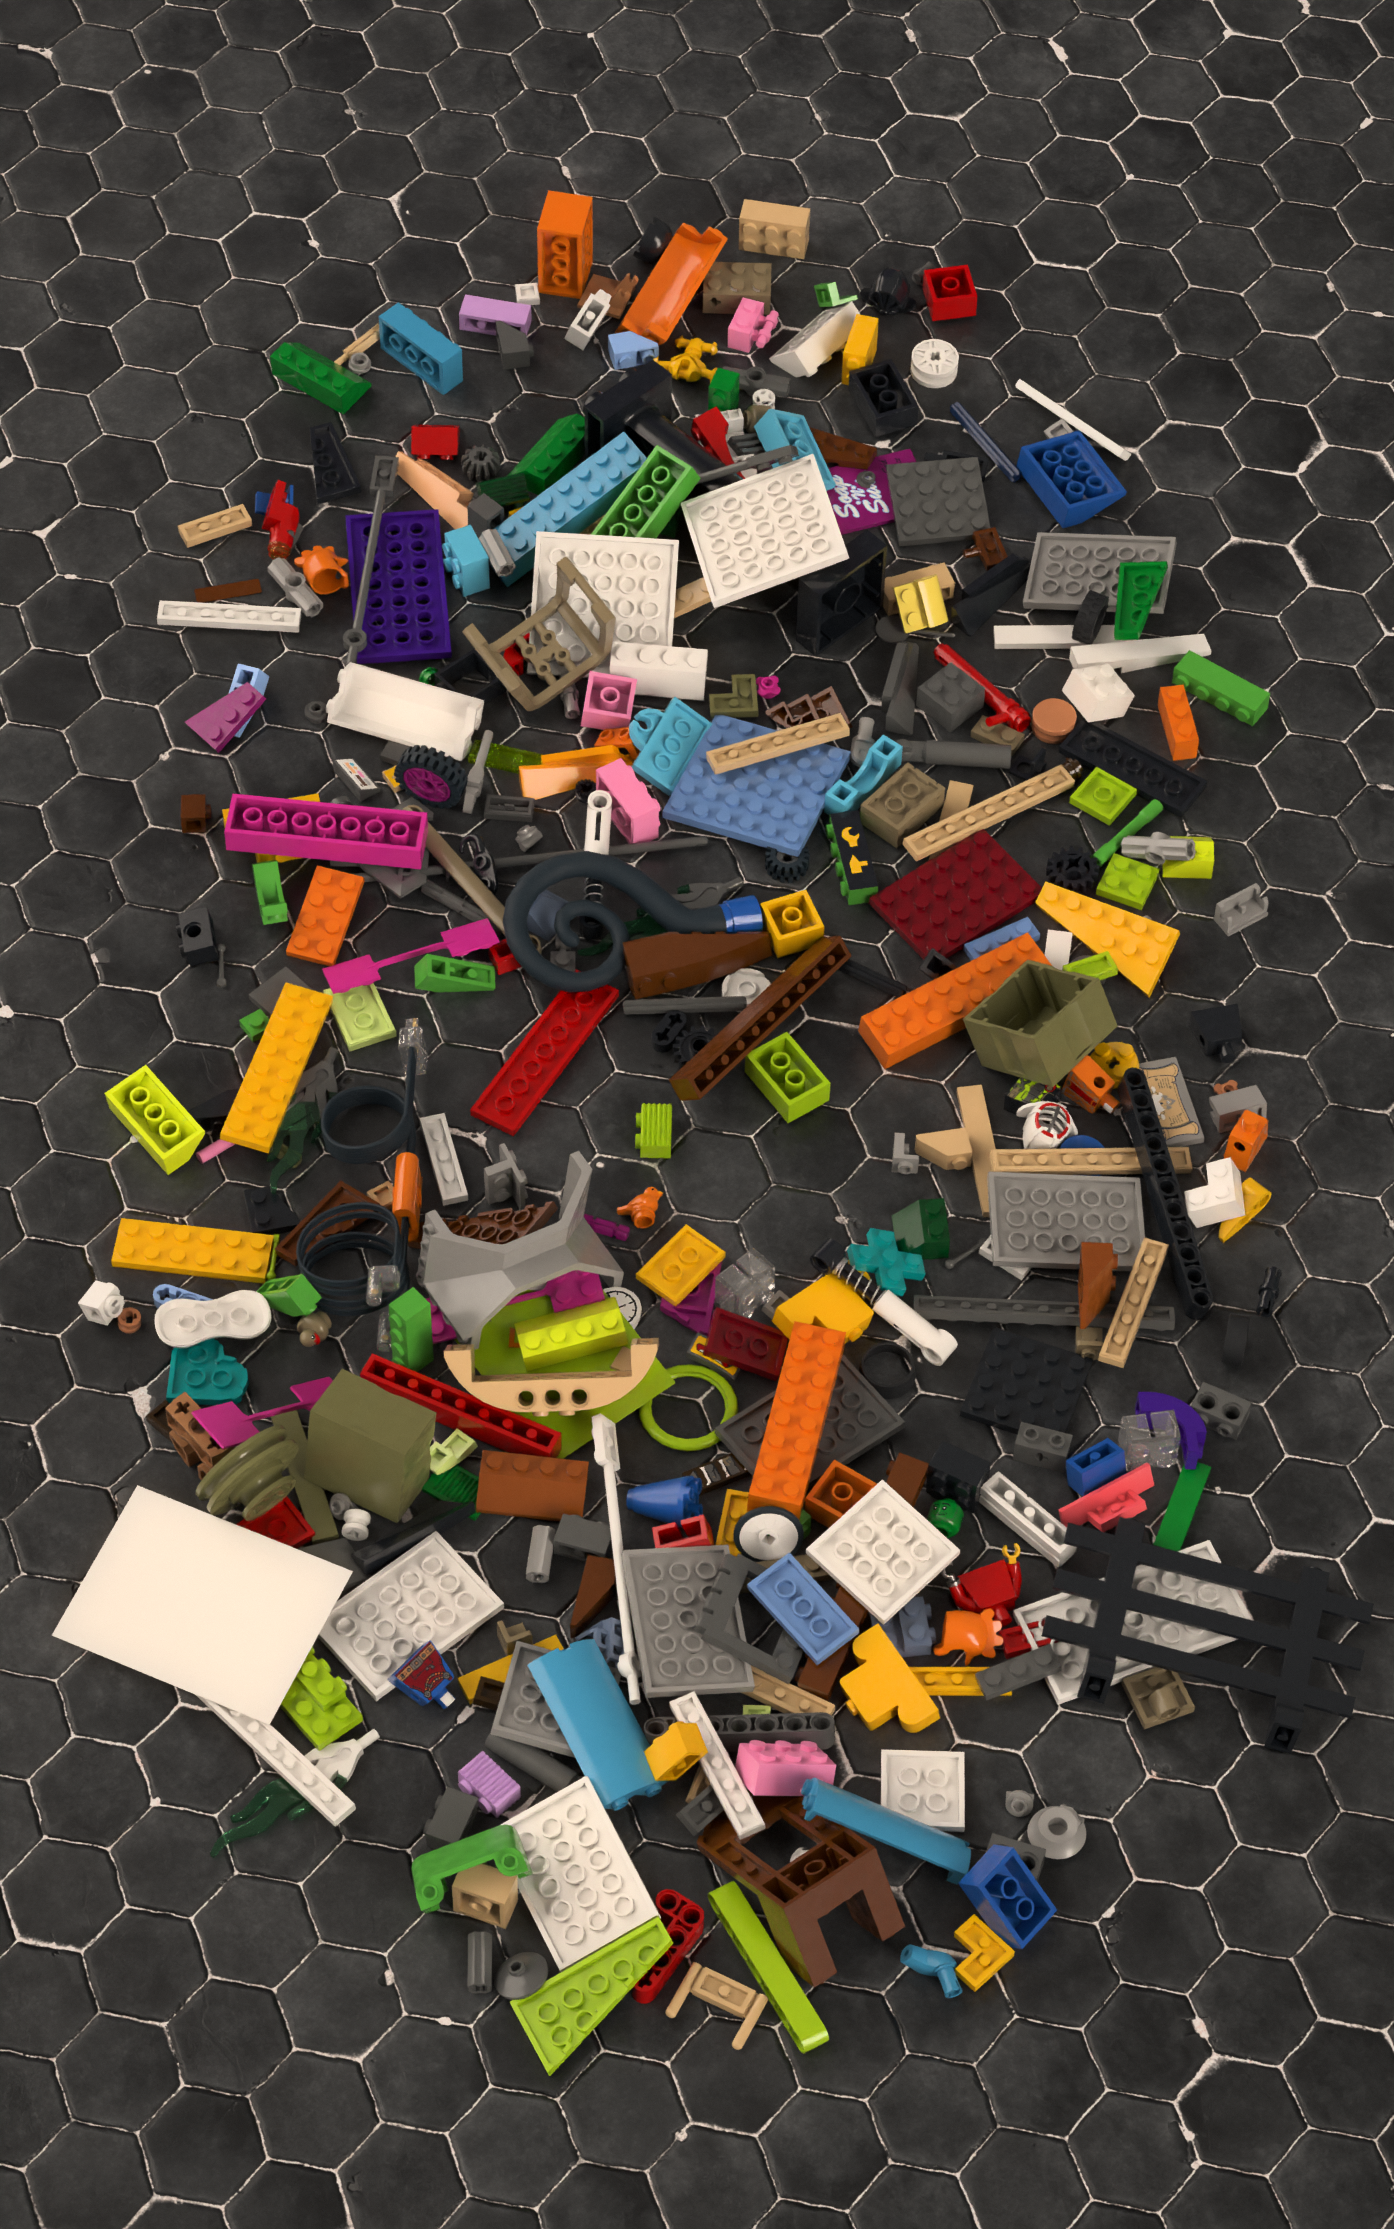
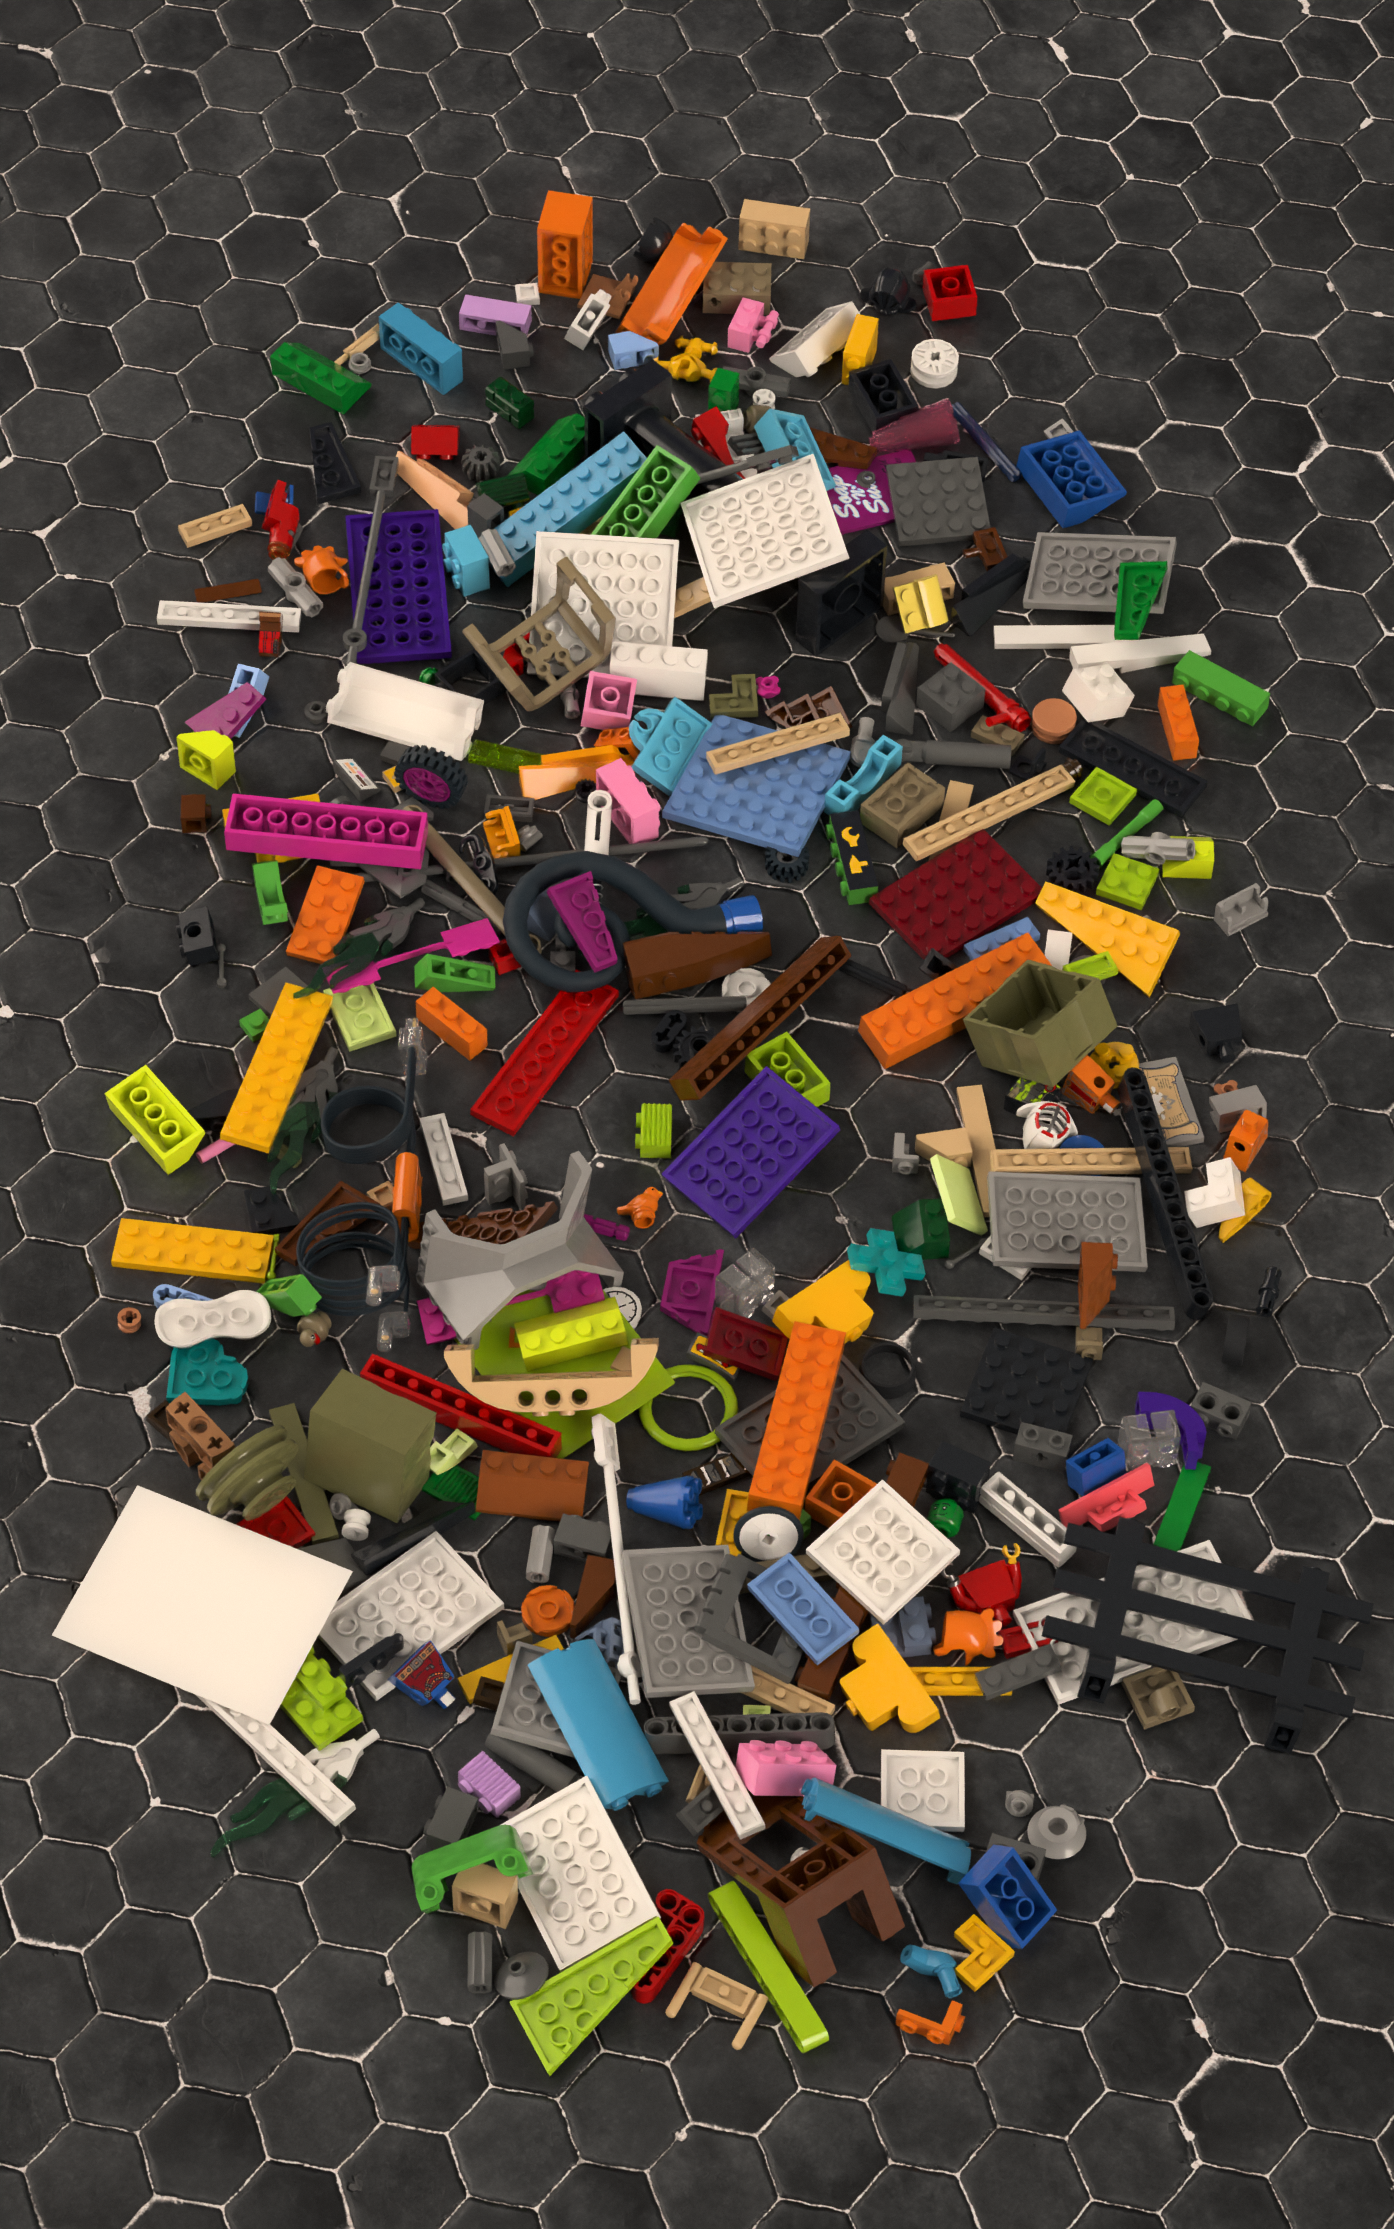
white brick [78,1281,125,1326] -> none
dark pink hinge [191,1377,333,1449] -> none
bright green brick [389,1287,434,1372] -> none
light grey piece [463,730,493,814] -> none
yellow tile [636,1224,726,1307] -> none
yellow brick [644,1721,708,1781] -> none
red piece [652,1514,714,1548] -> none
yellow brick [760,890,824,958] -> none
piece [810,1238,958,1366] -> none
bright green panel [814,282,858,307] -> none
white tile [1015,379,1131,461] -> none
black tyre [1072,590,1109,645] -> none
tan tile [1098,1237,1169,1368] -> none
none -> neon yellow slope [177,730,236,790]
none -> leg [259,611,283,658]
none -> clear green piece [293,898,425,999]
none -> black hinge [339,1633,404,1689]
none -> orange brick [416,987,488,1061]
none -> light orange hinge [483,806,520,859]
none -> dark green brick [485,377,534,429]
none -> orange tile [521,1585,575,1637]
none -> magenta wing [547,871,618,973]
none -> dark purple plate [661,1066,841,1239]
none -> clear pink cone [868,398,960,453]
none -> orange bracket [896,2000,965,2045]
none -> yellowish green tile [930,1154,988,1236]

